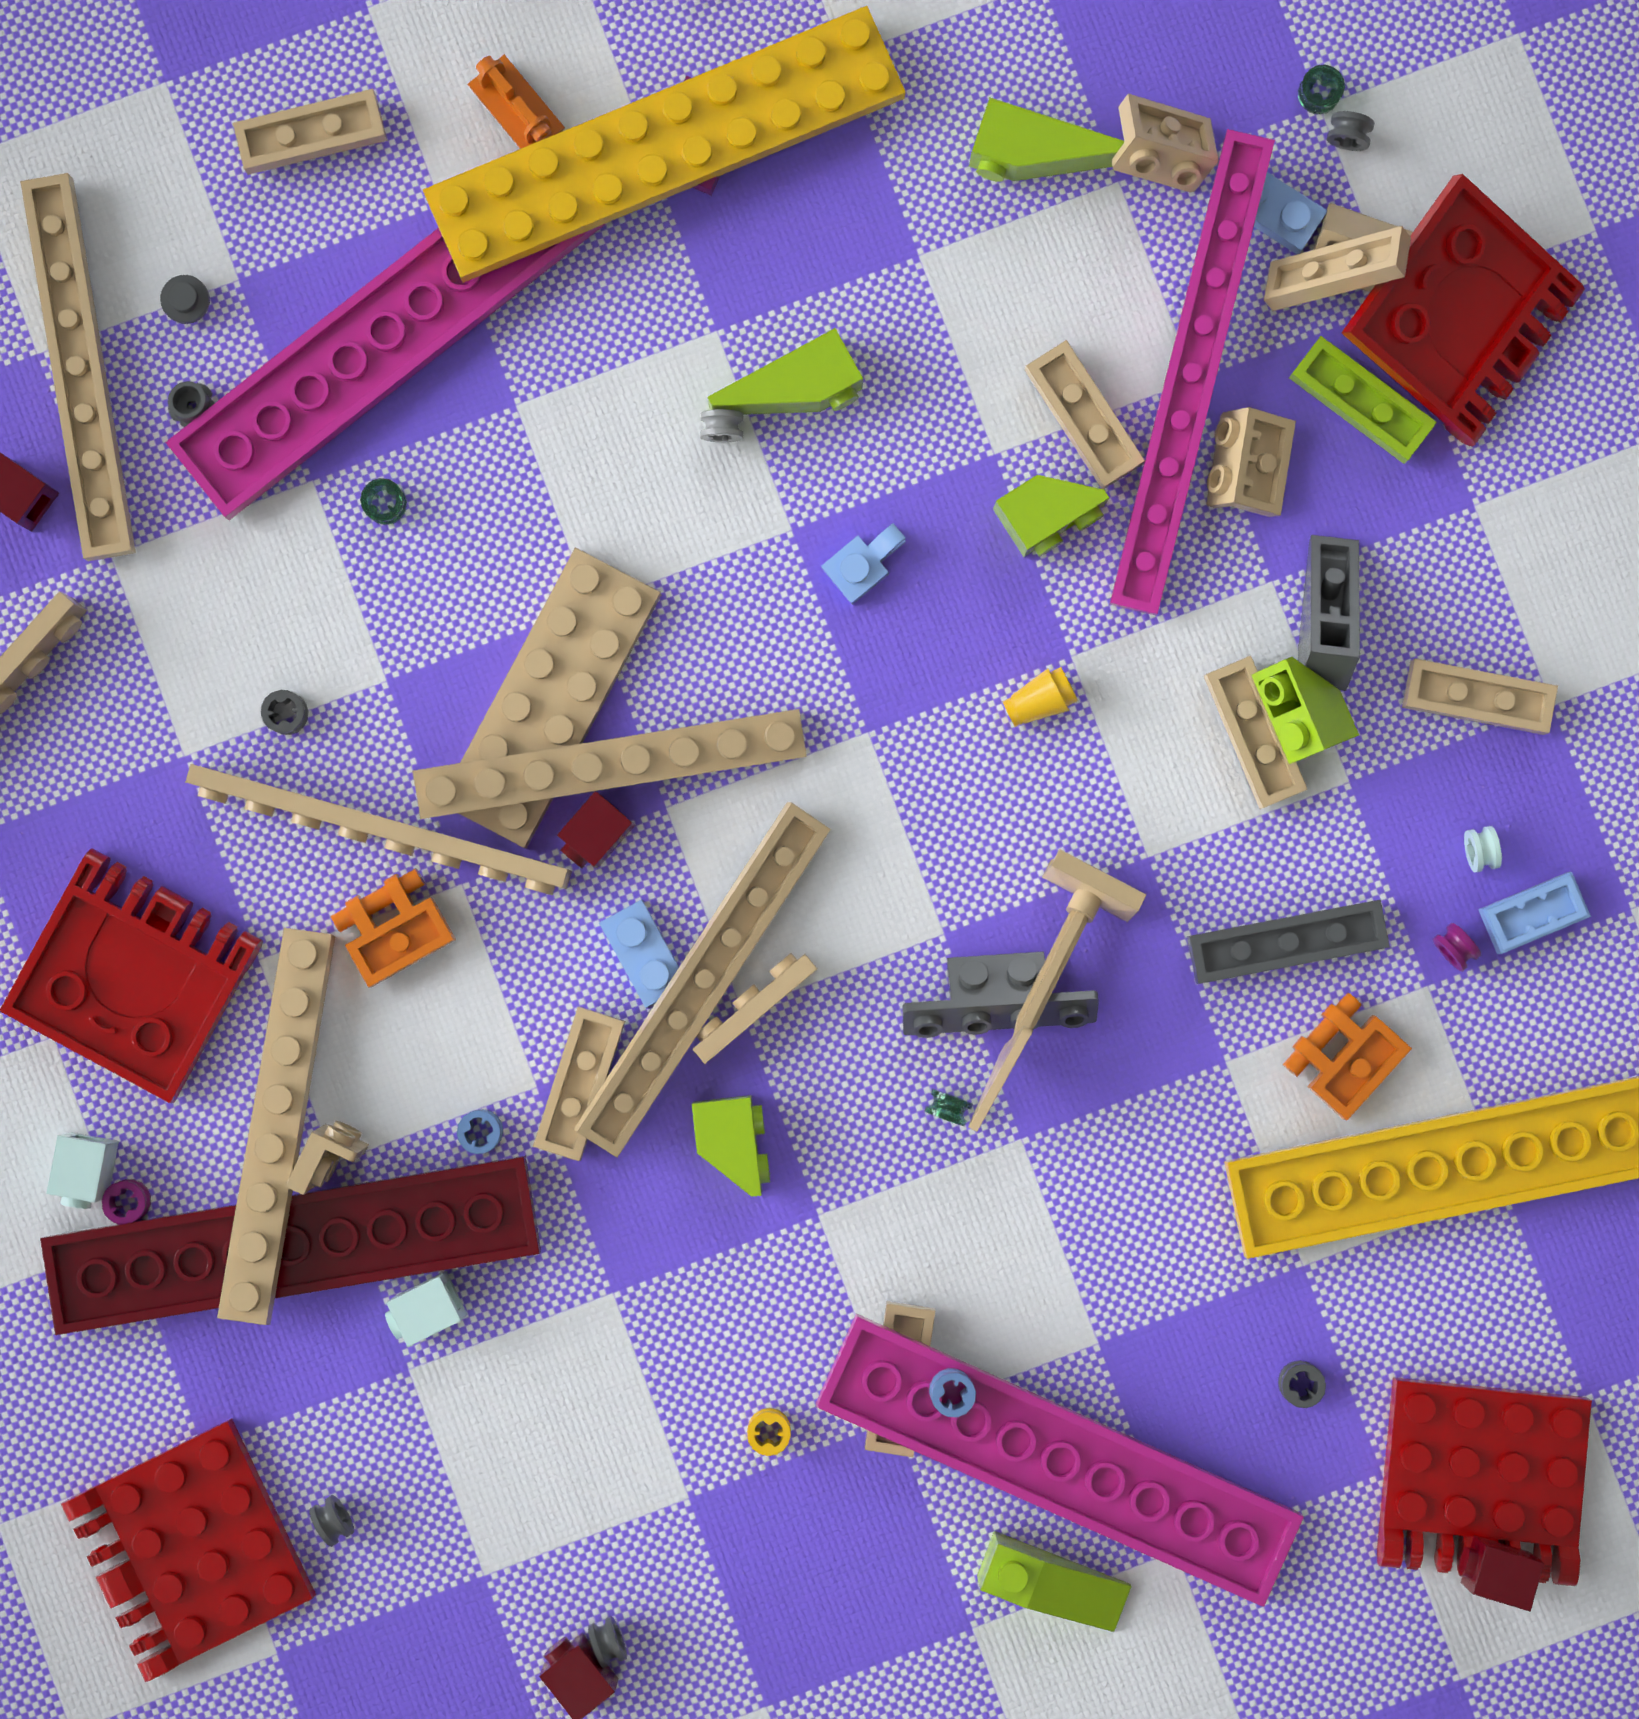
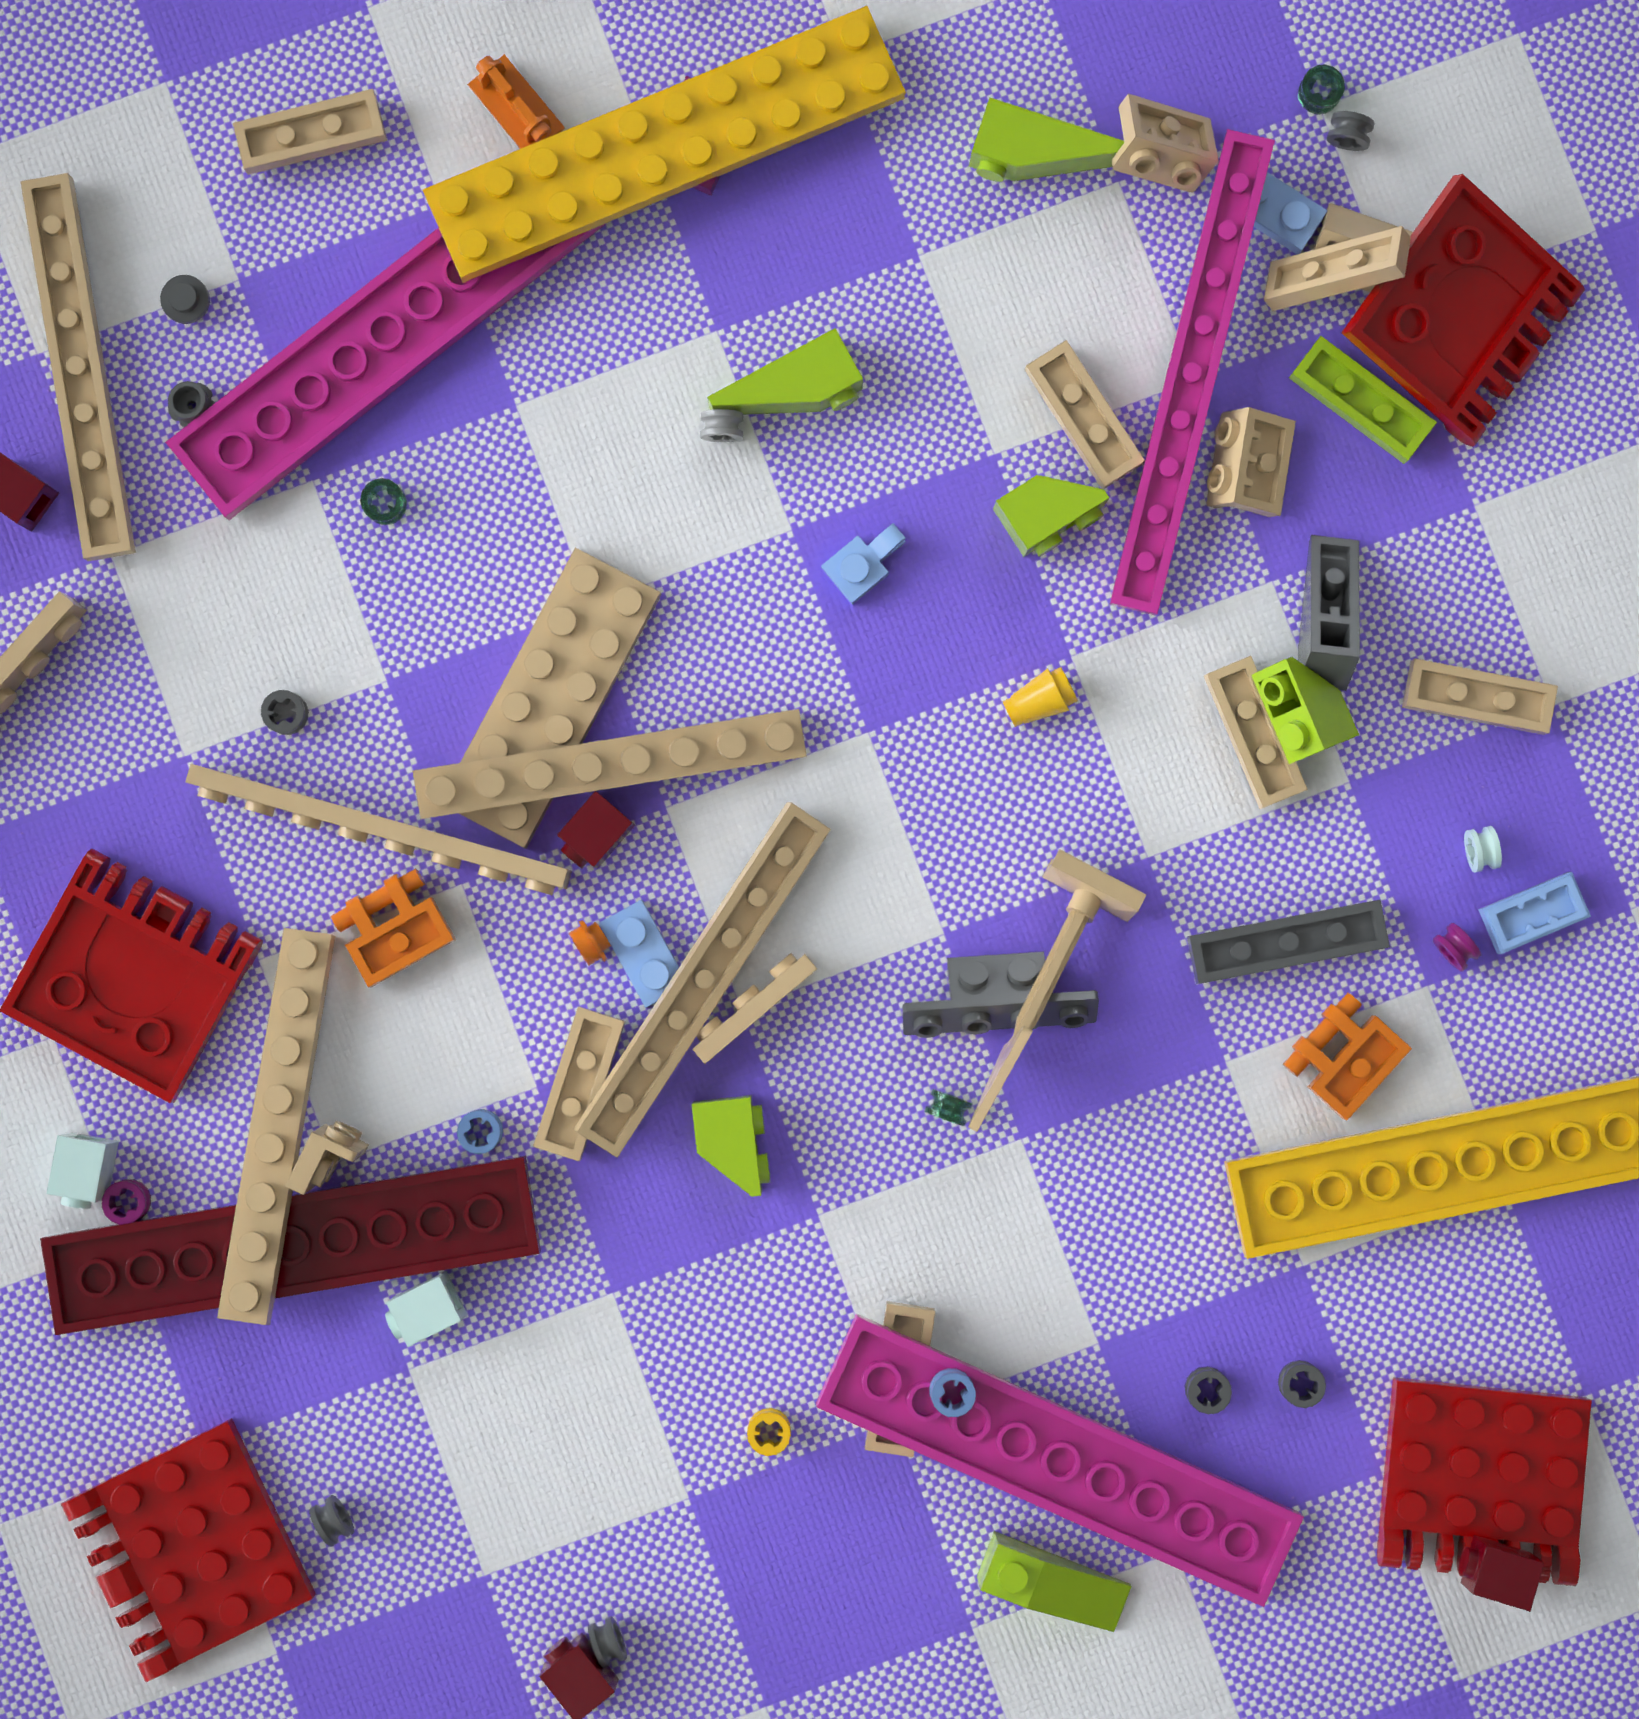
none -> orange plate [568,920,611,966]
none -> dark grey bush [1184,1366,1232,1414]

